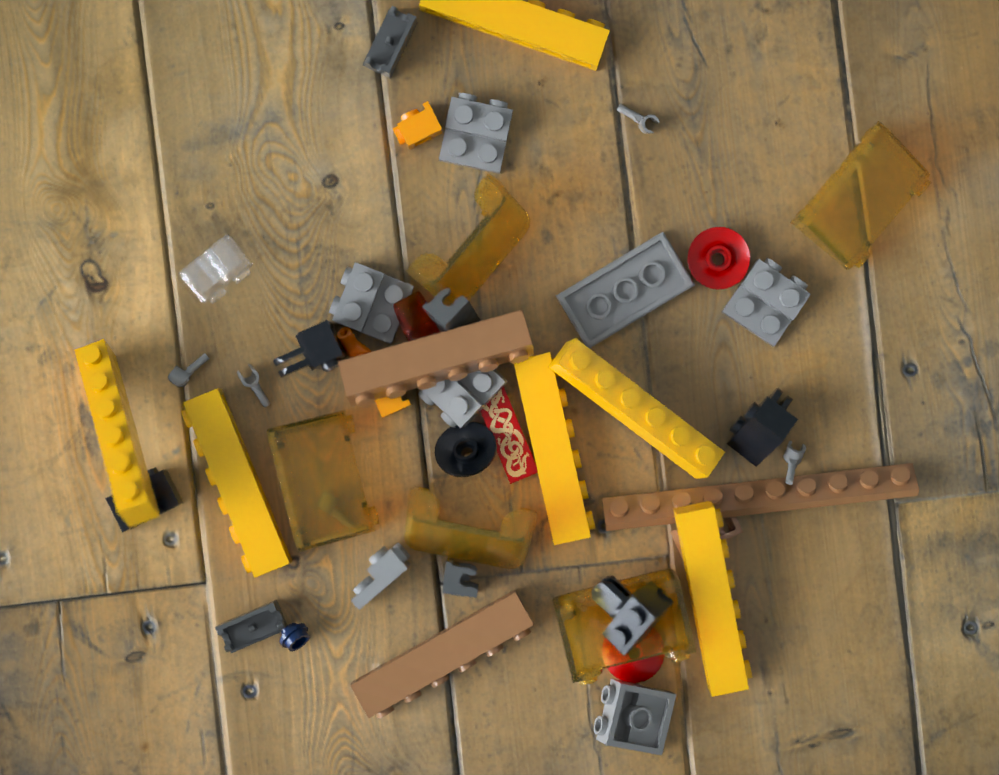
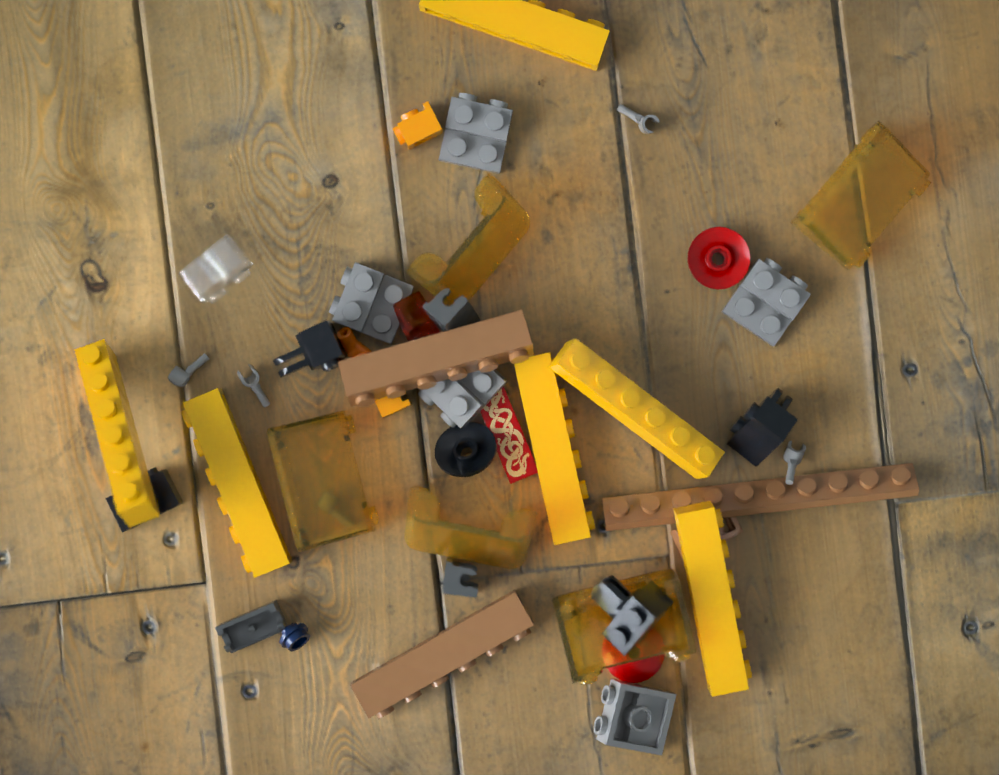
light grey plate [351,542,410,610] -> none
dark grey hinge [362,6,418,79] -> none
light grey tile [556,232,695,348] -> none

